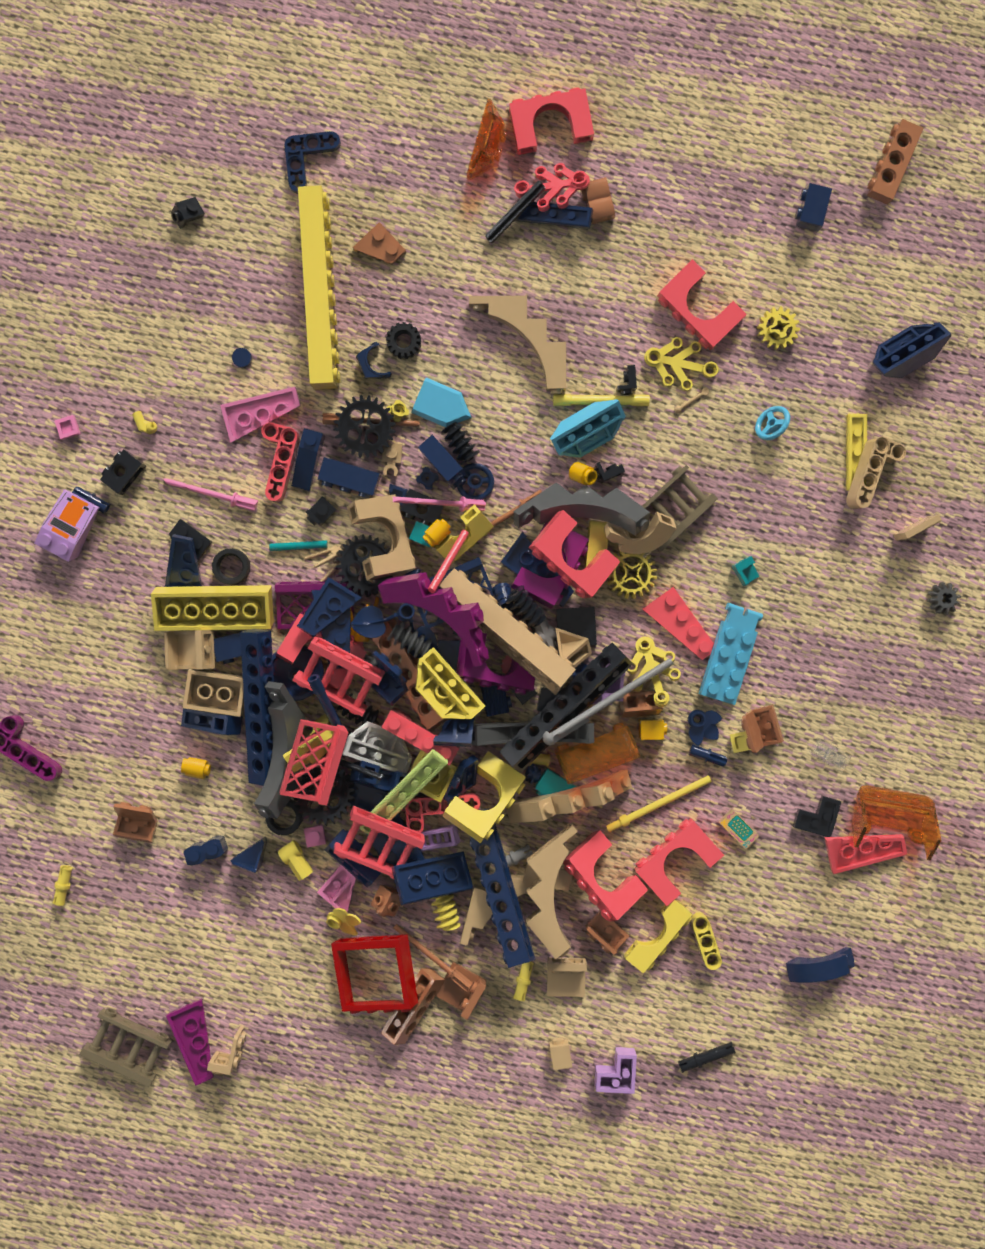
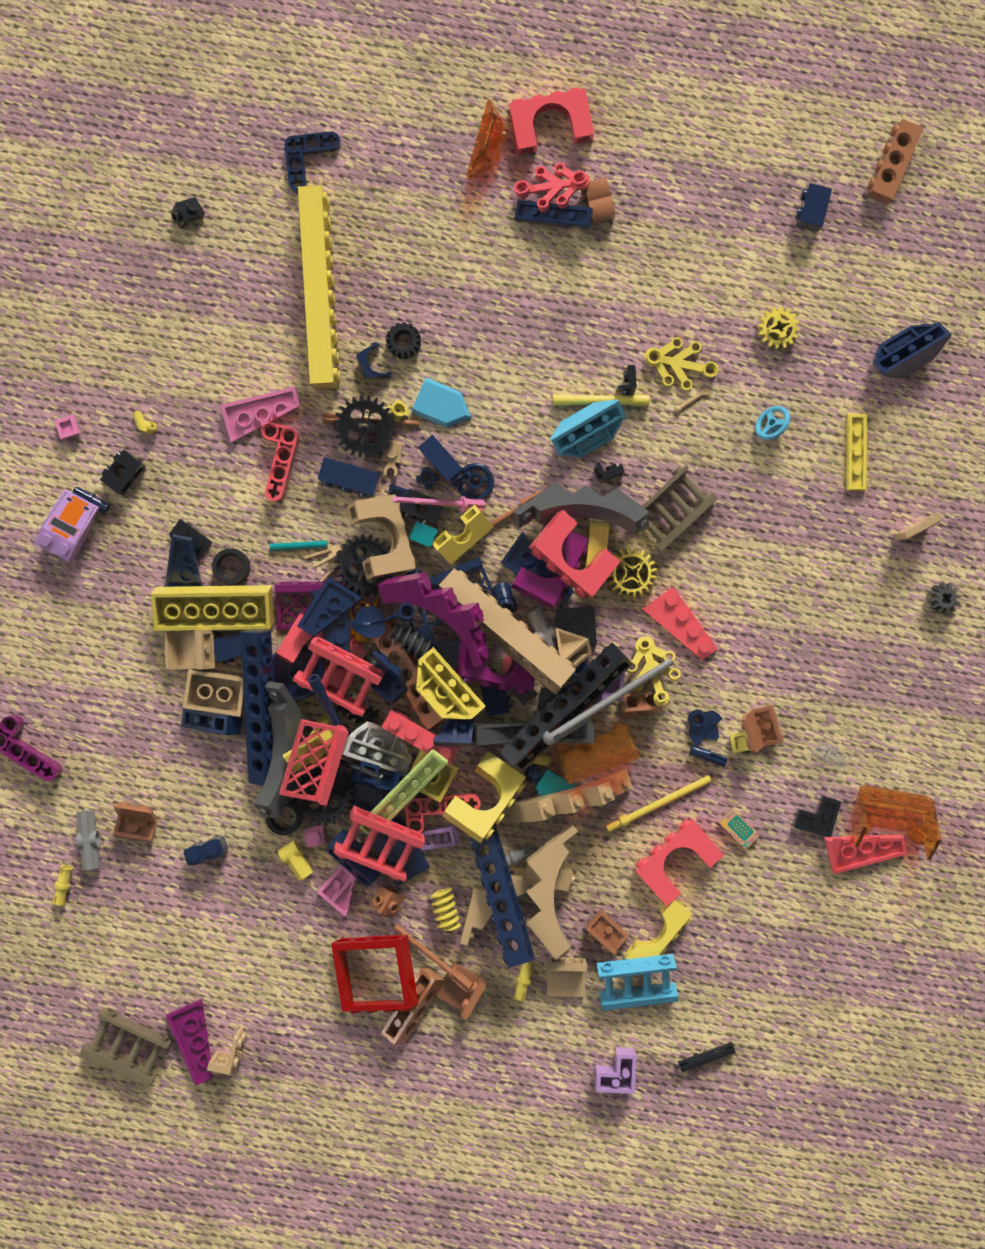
bright pink piece [164,479,258,511] -> none
yellow brick [181,757,211,779] -> none
dark blue slope [230,837,267,873] -> none
dark blue tile [232,348,252,368] -> none
dark blue slope [291,428,325,491] -> none
black bracket [305,496,337,526] -> none
light yellow plate [326,908,361,936] -> none
nougat wing [353,222,406,265] -> none
dark blue tile [392,851,474,906] -> none
yellow brick [422,519,451,548] -> none
coral bar [428,530,469,593] -> none
black piece [440,422,480,465] -> none
dark blue wing [444,755,478,803] -> none
tan arch [469,296,566,395] -> none
black axle [485,181,545,243] -> none
black piece [505,585,546,628] -> none
tan brick [549,1037,572,1070] -> none
coral arch [563,830,648,922] -> none
yellow brick [569,462,597,485] -> none
tan arch [604,512,677,554] -> none
yellow brick [639,719,667,740] -> none
coral arch [657,259,747,351] -> none
light yellow beam [690,912,722,970] -> none
medium azure hinge [698,603,763,705] -> none
teal panel [732,556,759,586] -> none
dark blue arch [786,947,855,983] -> none
tan beam [846,436,906,509] -> none
none -> light grey piece [76,810,101,870]
none -> medium azure fence [597,954,678,1011]

